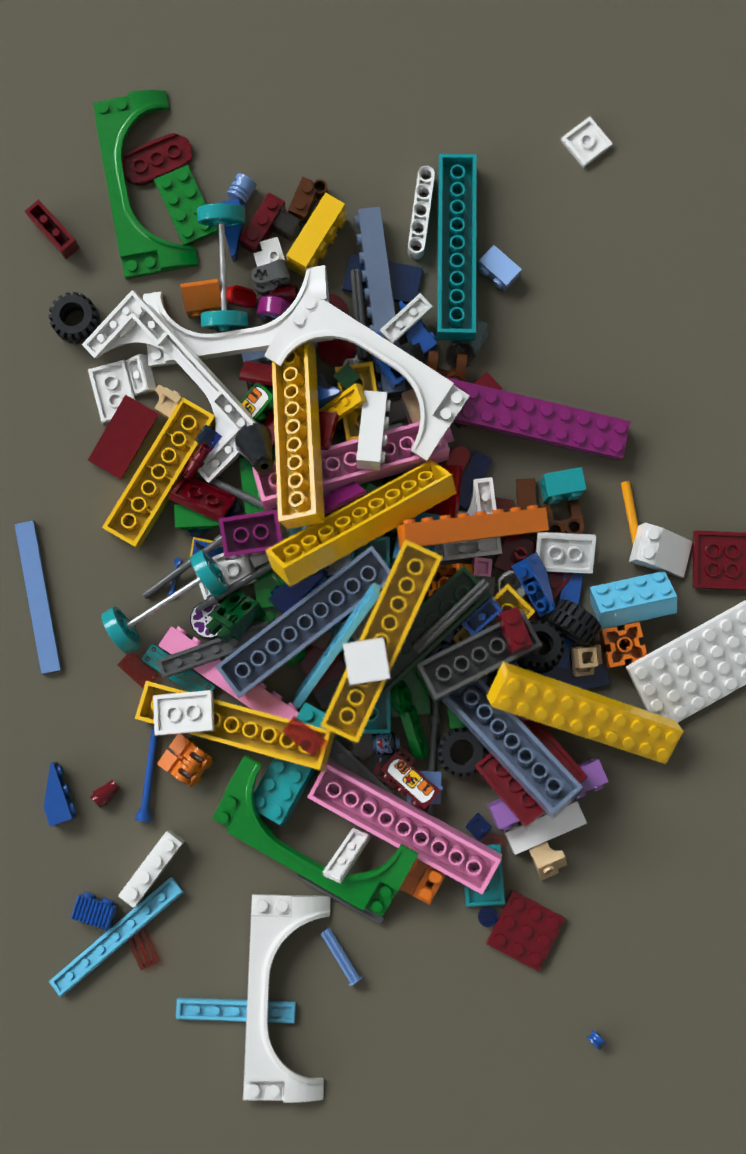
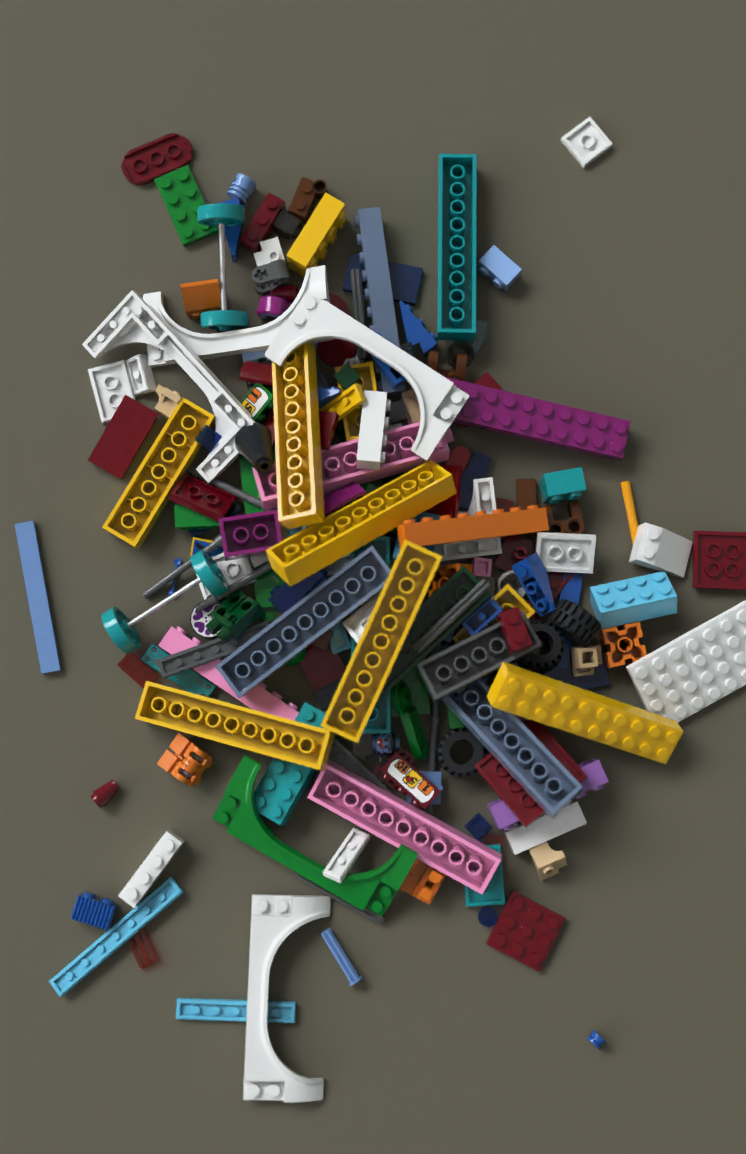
dark red brick [24,199,80,259] -> none
blue slope [43,762,77,827] -> none
black tyre [49,292,100,344] -> none
green piece [93,90,199,279] -> none
blue piece [135,728,158,822] -> none
white plate [153,690,215,736] -> none
dark red pin [182,443,212,480] -> none
red tile [226,285,257,308] -> none
clear red tile [282,716,326,757] -> none
medium azure tile [293,583,380,708] -> none
white tile [343,637,390,685] -> none
white tile [379,293,433,344] -> none
white beam [408,166,435,260] -> none

